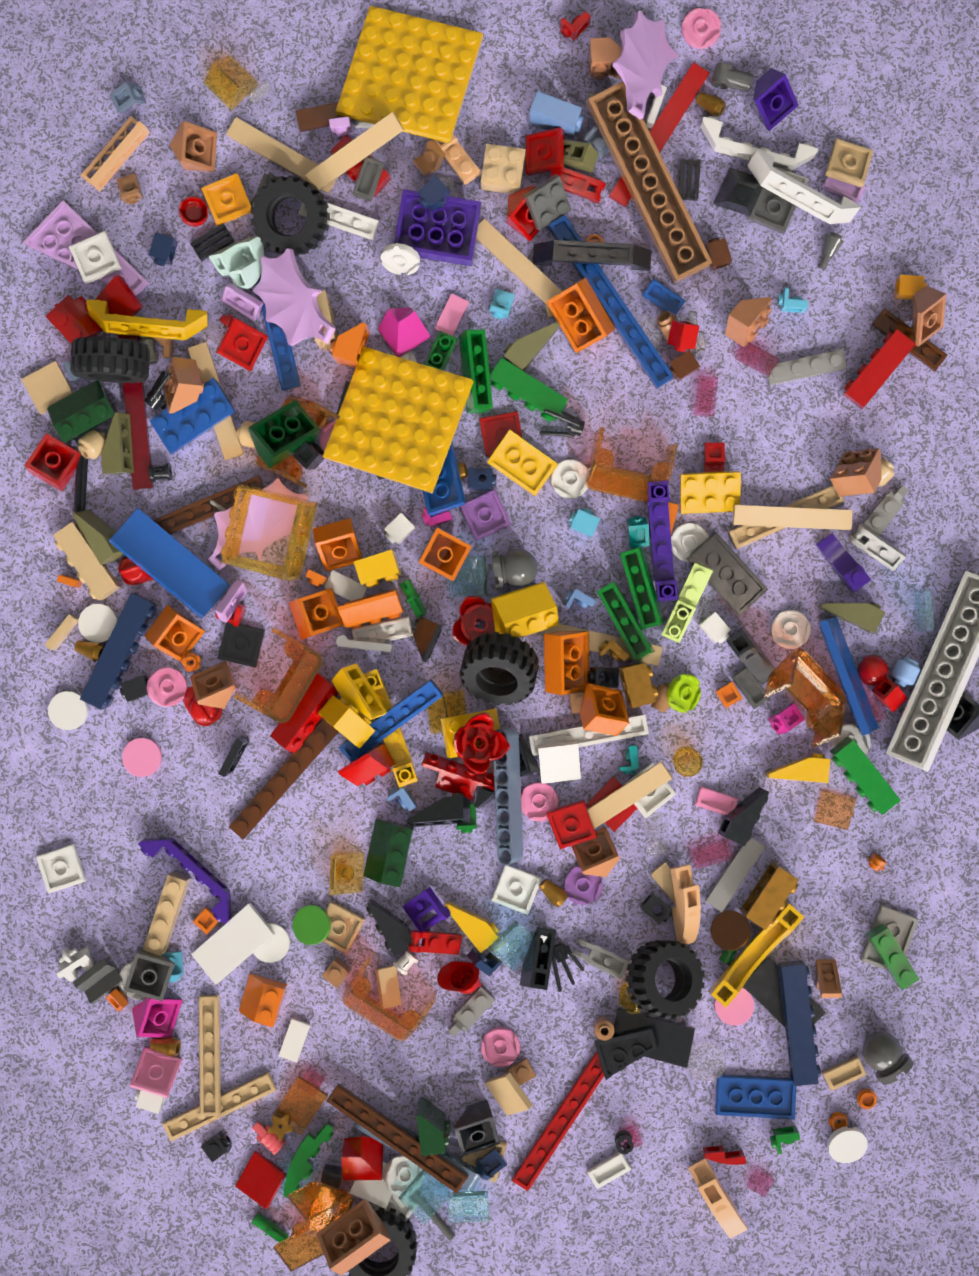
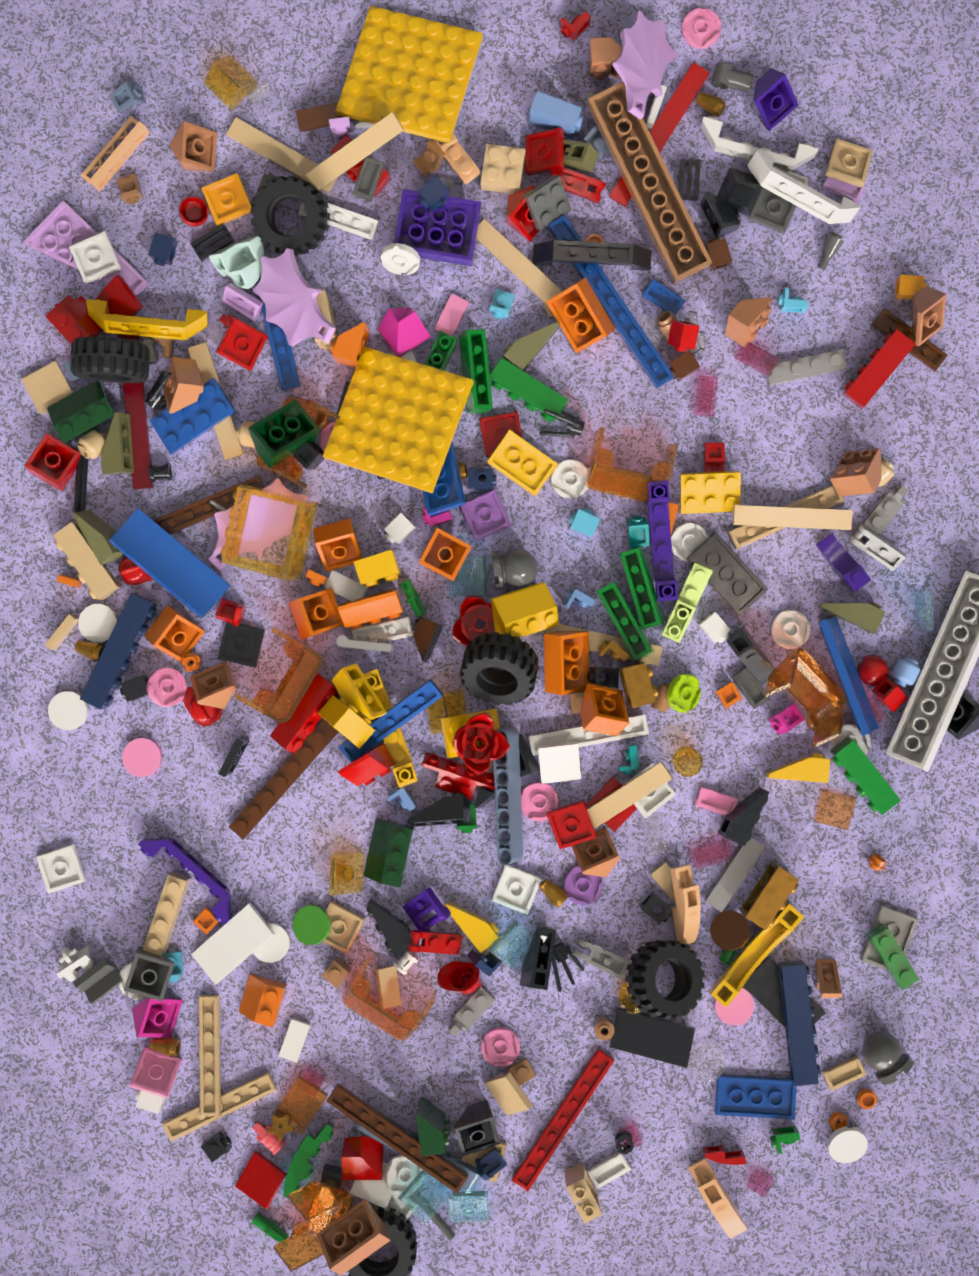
orange plate [106,989,129,1012] -> none
lavender plate [215,580,248,623] -> none
black wing [595,1027,658,1080] -> none
none -> tan window [564,1162,602,1224]
none -> black slope [700,191,741,238]

